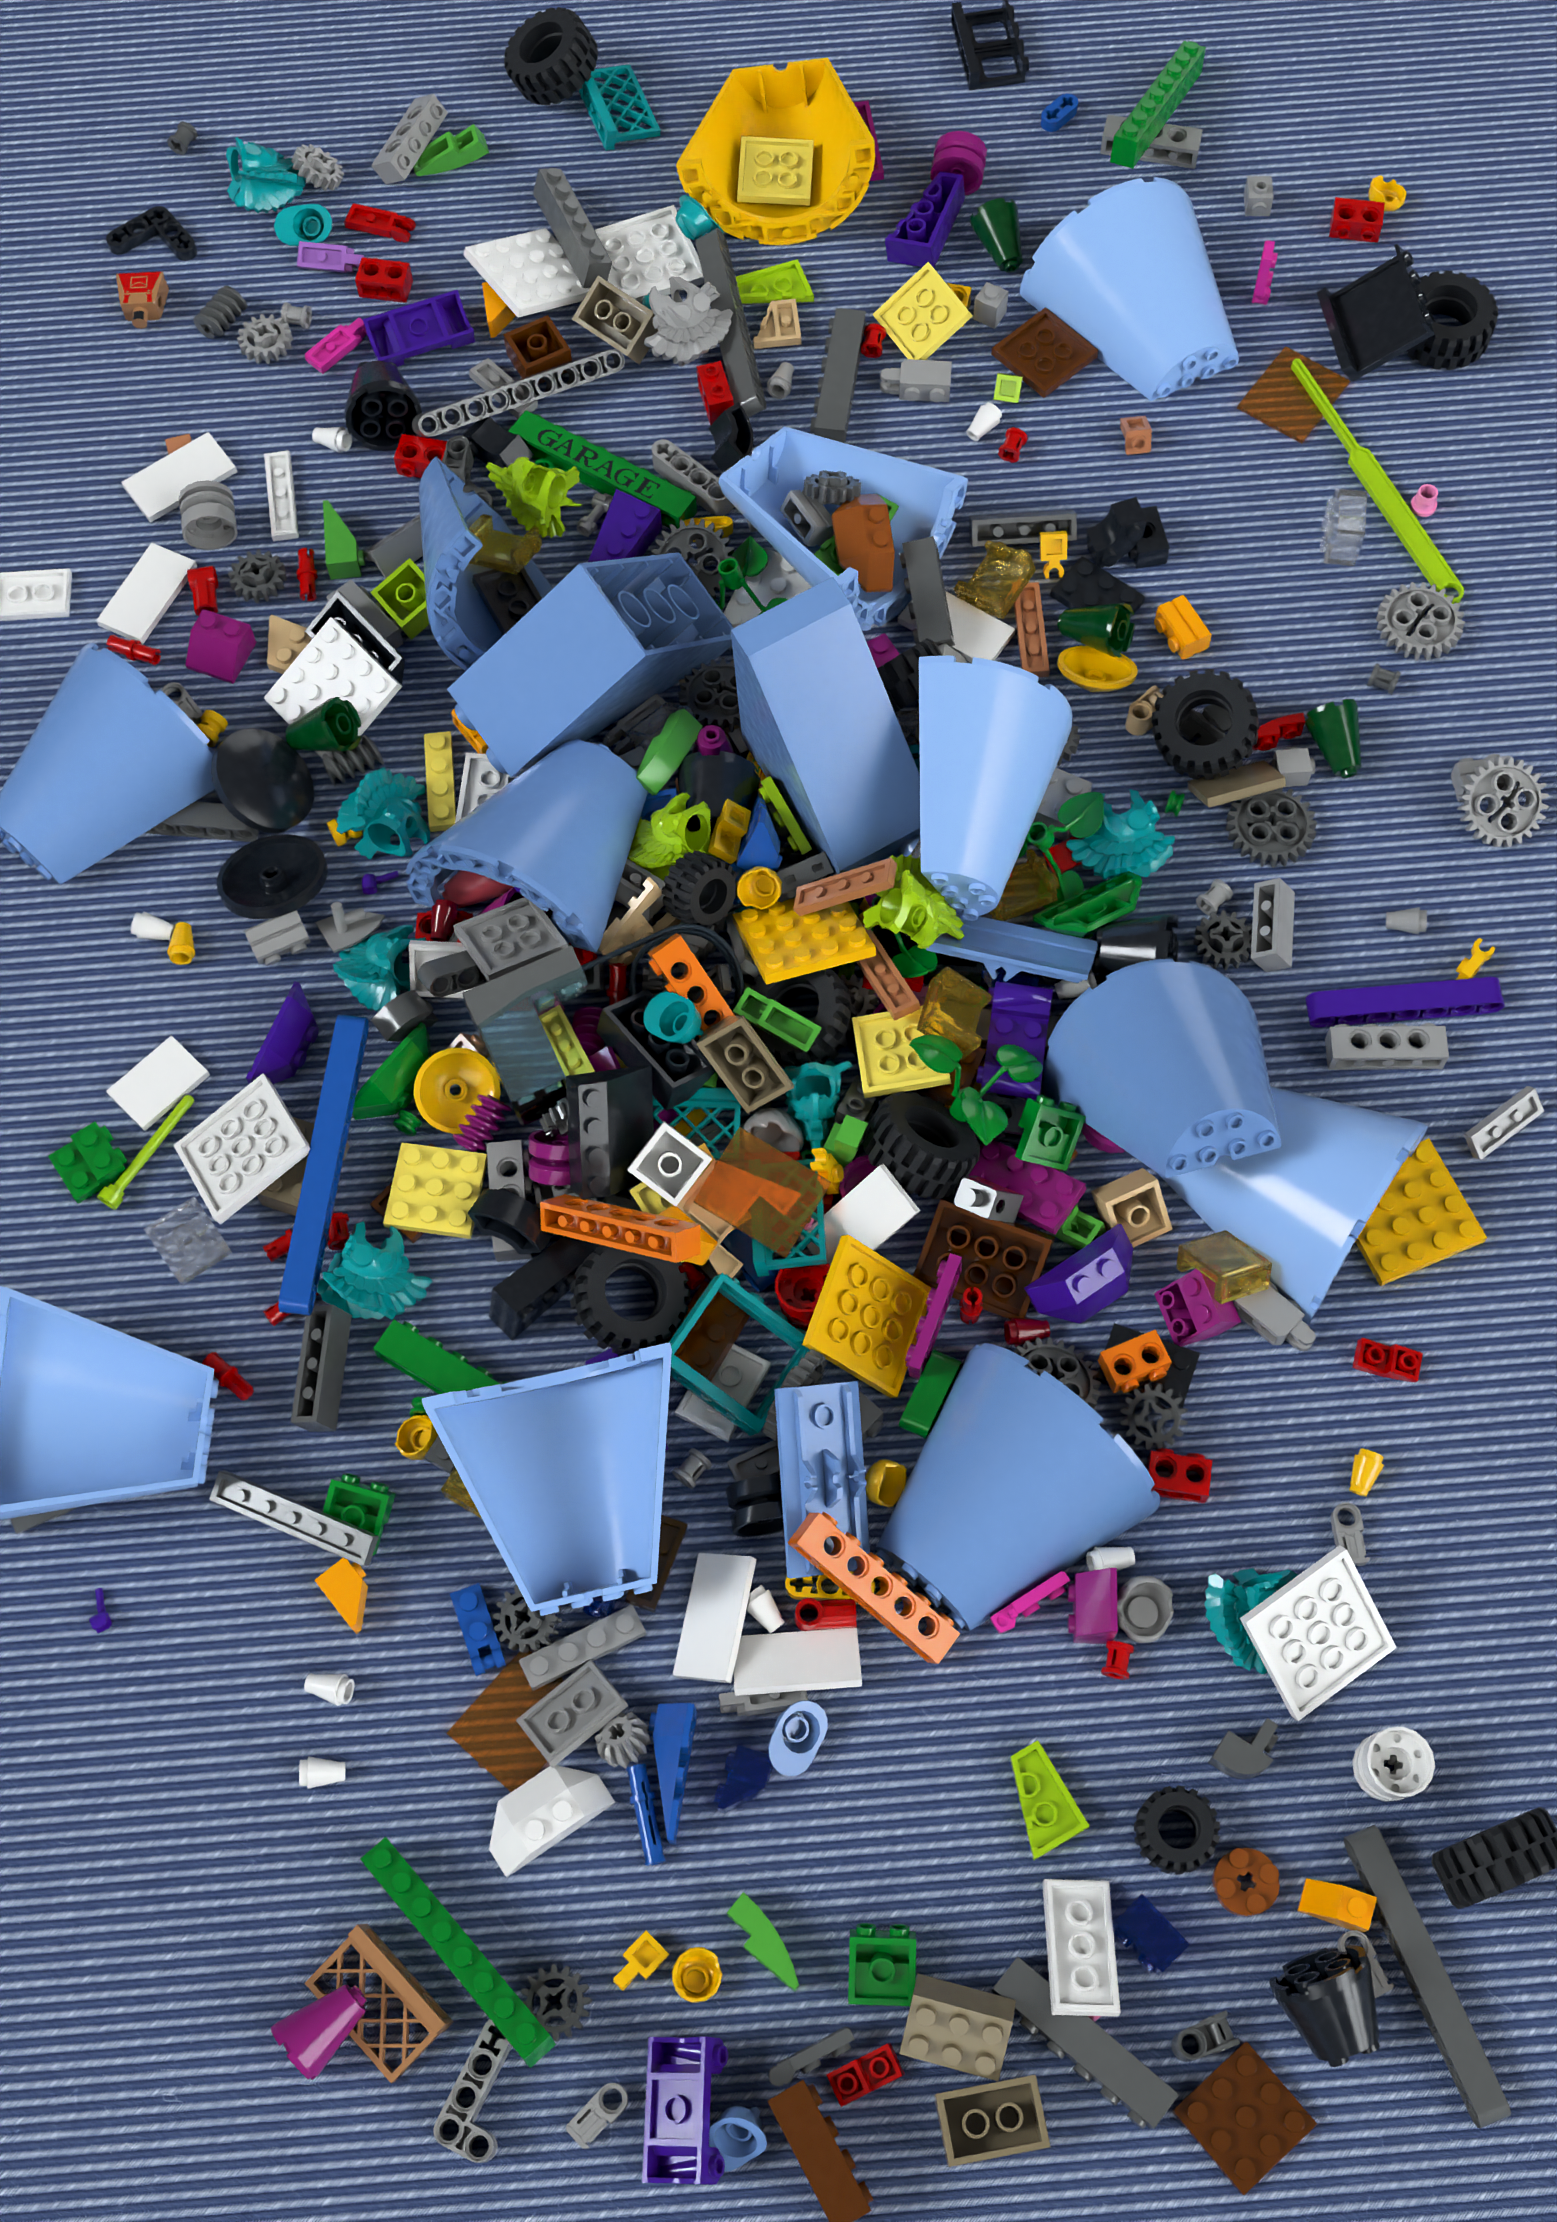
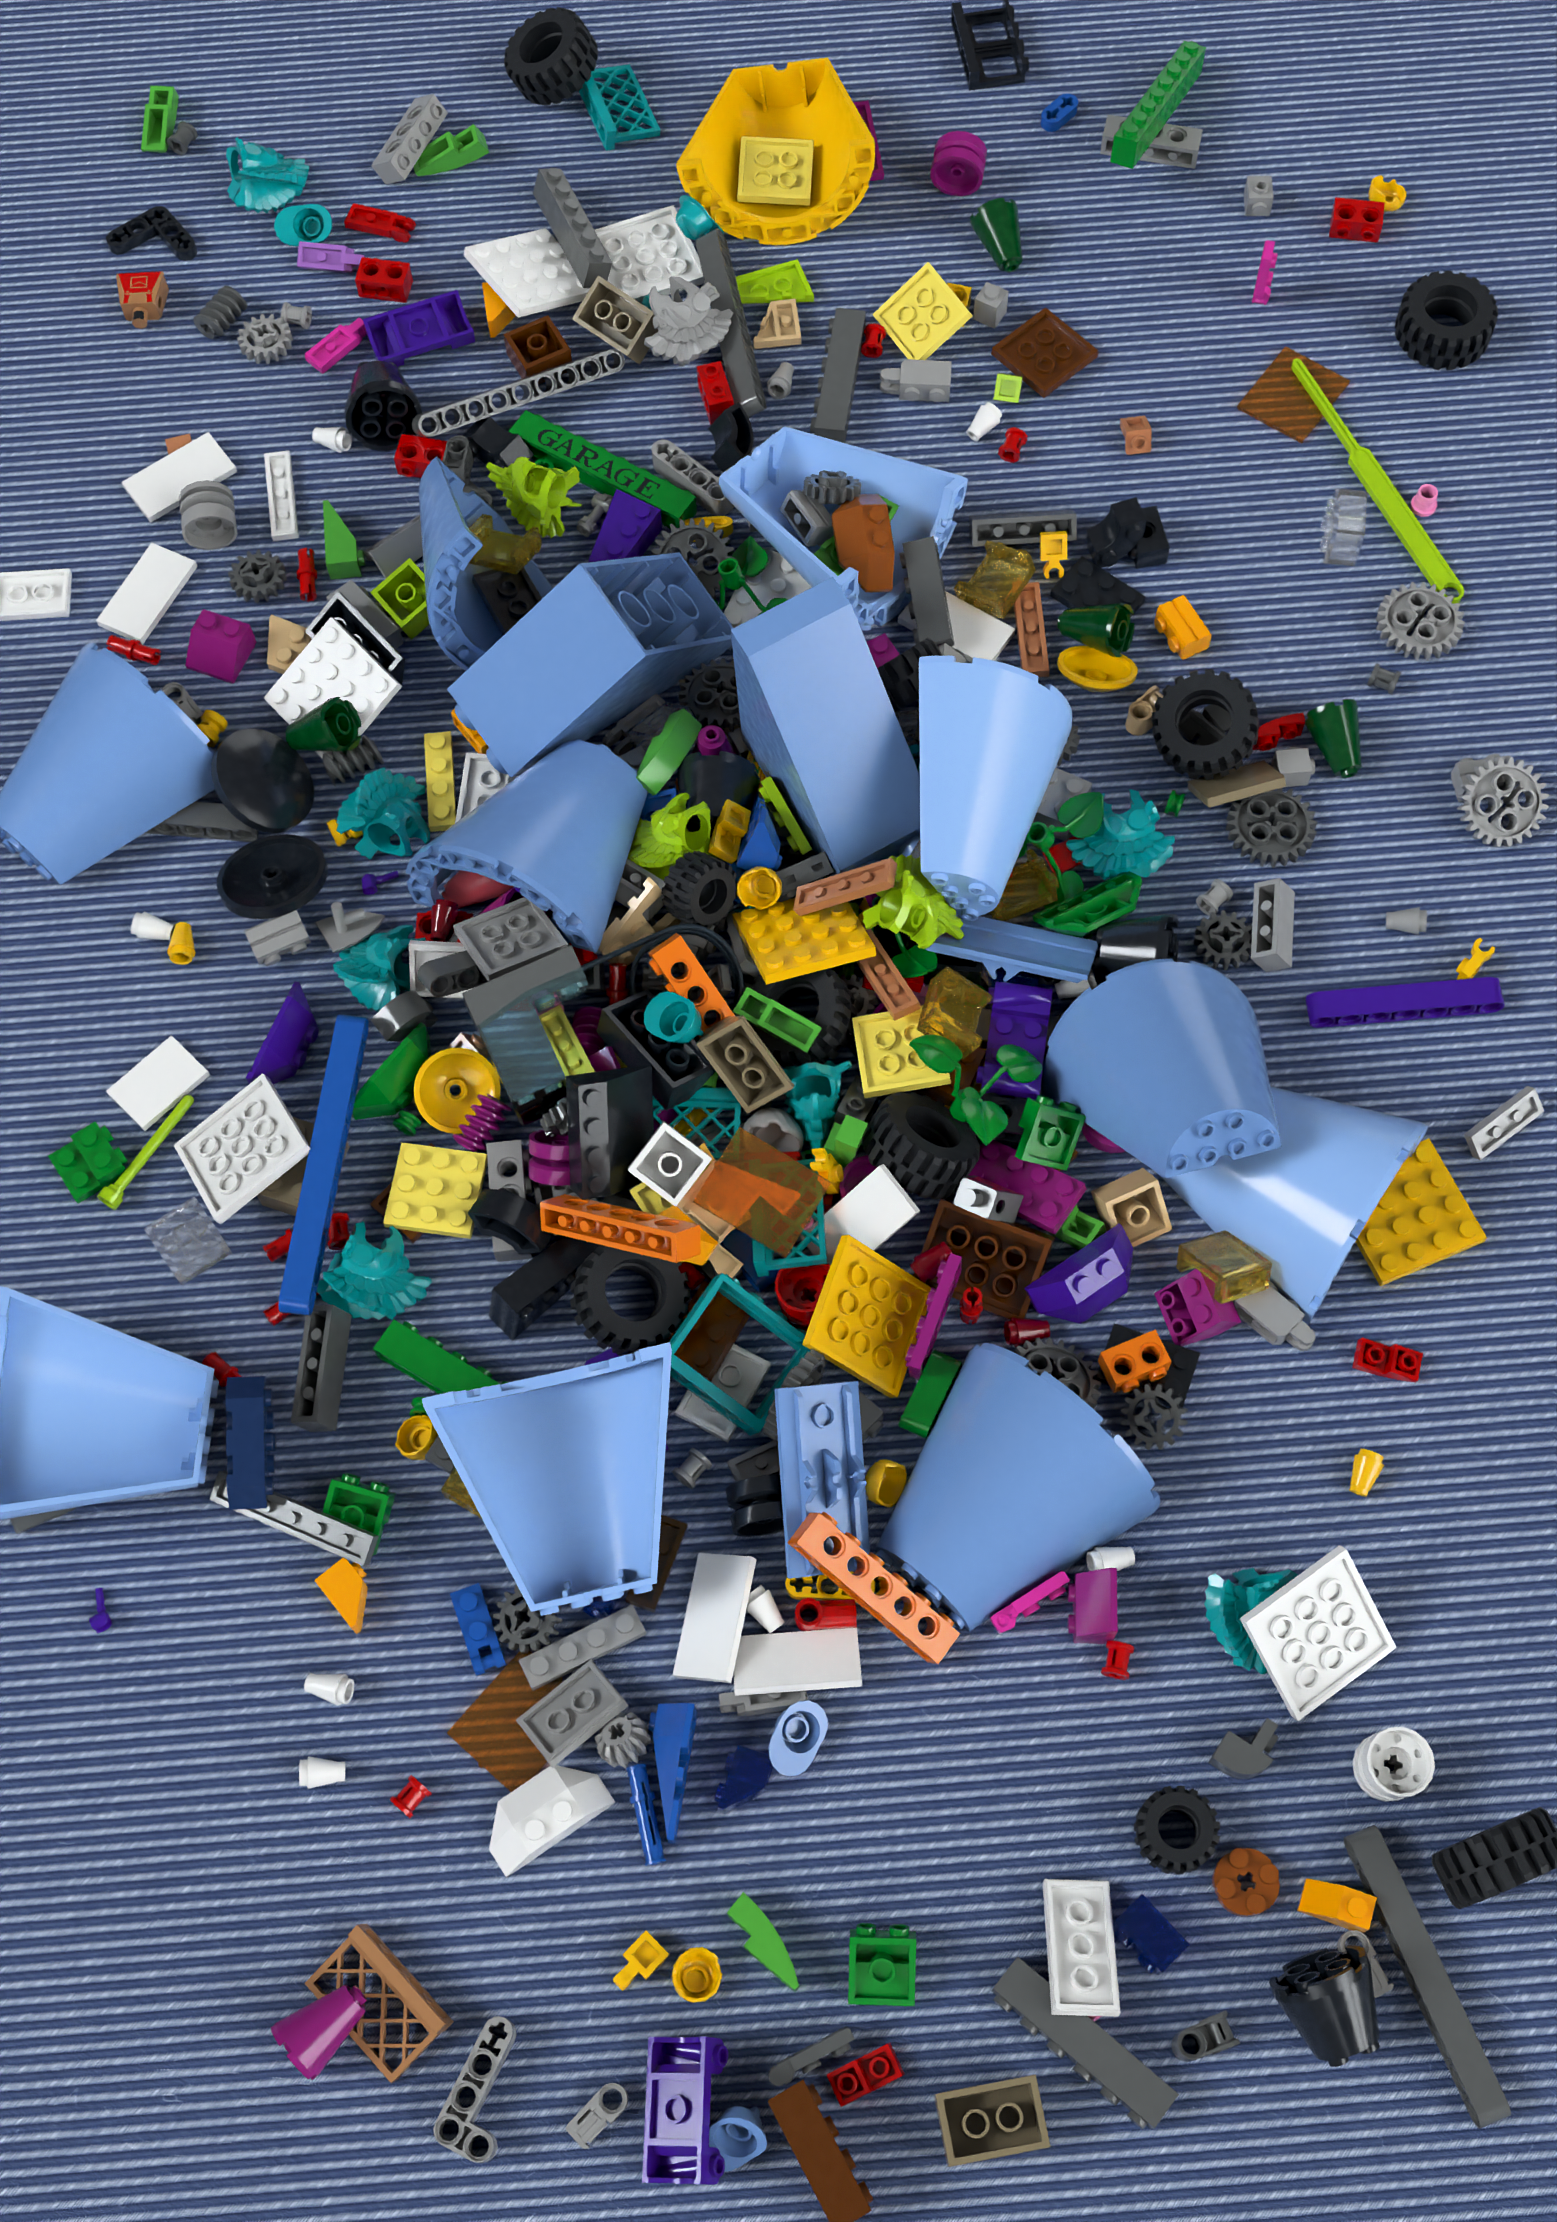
red piece [187,565,219,616] -> none
light grey gear [291,144,344,191] -> none
green brick [360,1837,556,2068] -> none
light grey plate [469,358,538,419] -> none
dark grey gear [521,1964,592,2042] -> none
dark purple wedge [885,171,965,268] -> none
dark tan brick [899,1974,1016,2081] -> none
lime wing [1010,1740,1090,1861] -> none
light blue cone [1019,177,1239,401] -> none
light grey piece [1117,1576,1174,1643] -> none
red brick [1146,1448,1213,1504] -> none
reddish brown plate [1172,2041,1317,2196] -> none
black panel [1317,243,1435,382] -> none
light grey brick [1325,1023,1449,1070] -> none
light grey piece [1331,1502,1370,1566] -> none
none -> bright green slope [141,86,179,153]
none -> dark blue brick [225,1376,276,1510]
none -> red bush [389,1775,432,1819]
none -> dark red cone [910,1241,954,1283]

